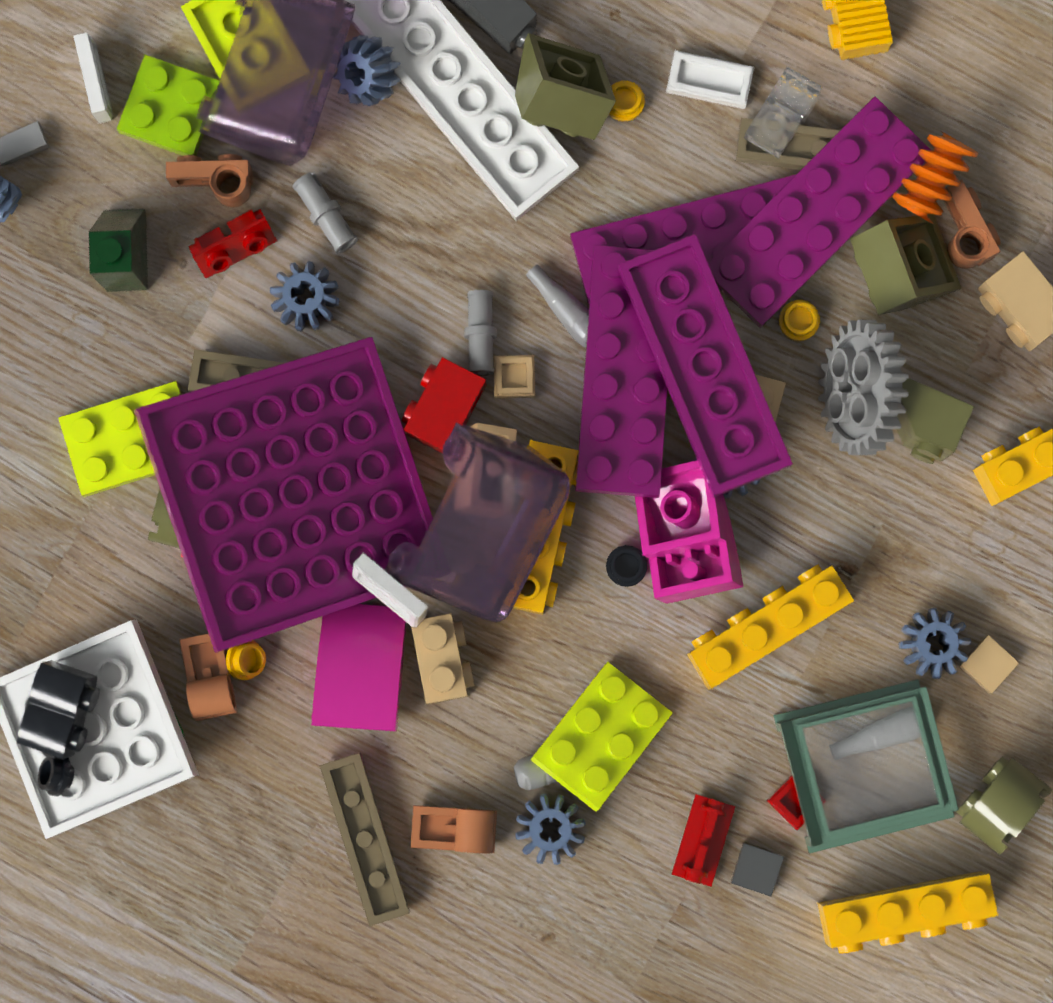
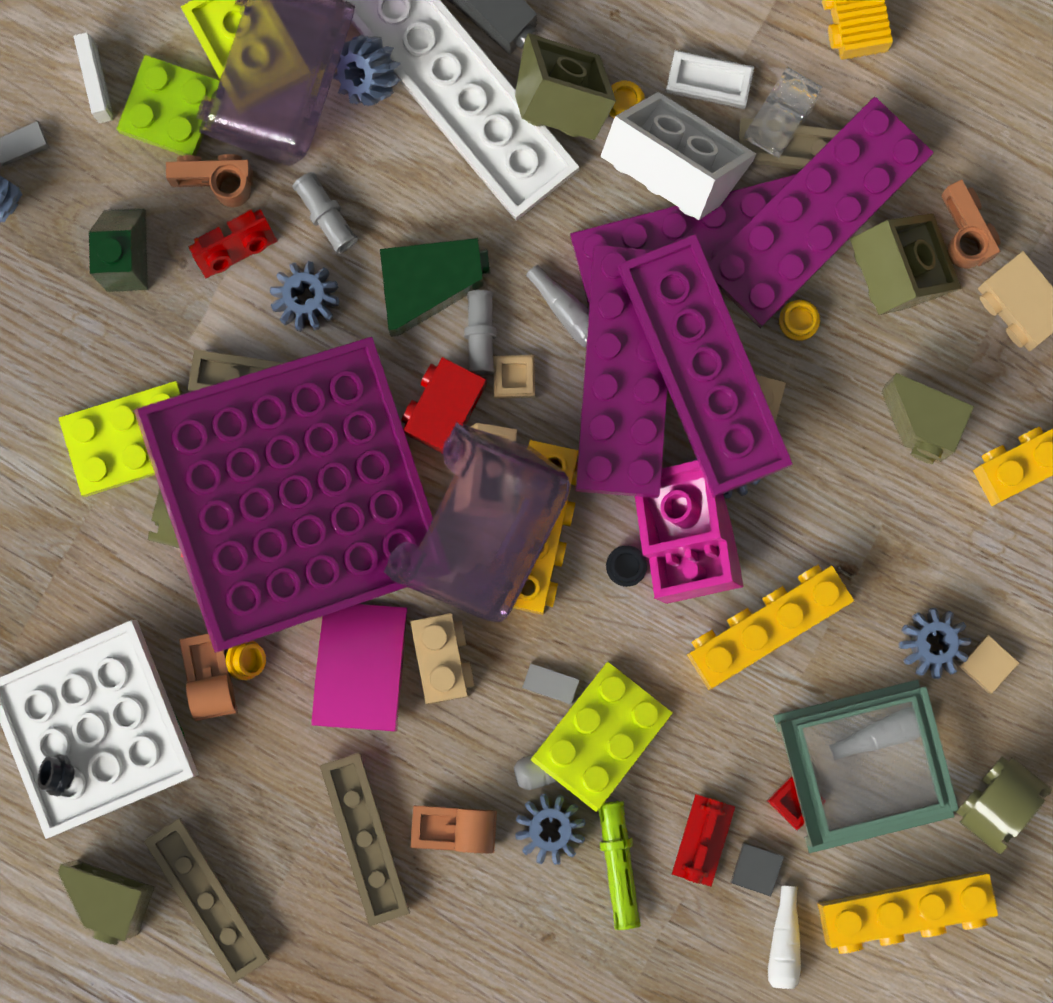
black brick [17,660,100,759] -> none
white tile [352,553,428,628] -> none
light grey gear [818,320,908,455] -> none
orange piece [892,131,979,224] -> none
none -> olive slope [58,860,155,945]
none -> dark tan plate [144,818,270,984]
none -> dark green slope [380,238,490,337]
none -> light grey piece [522,663,579,705]
none -> lime pin [599,801,641,930]
none -> white slope [601,92,756,220]
none -> white piece [768,886,801,989]

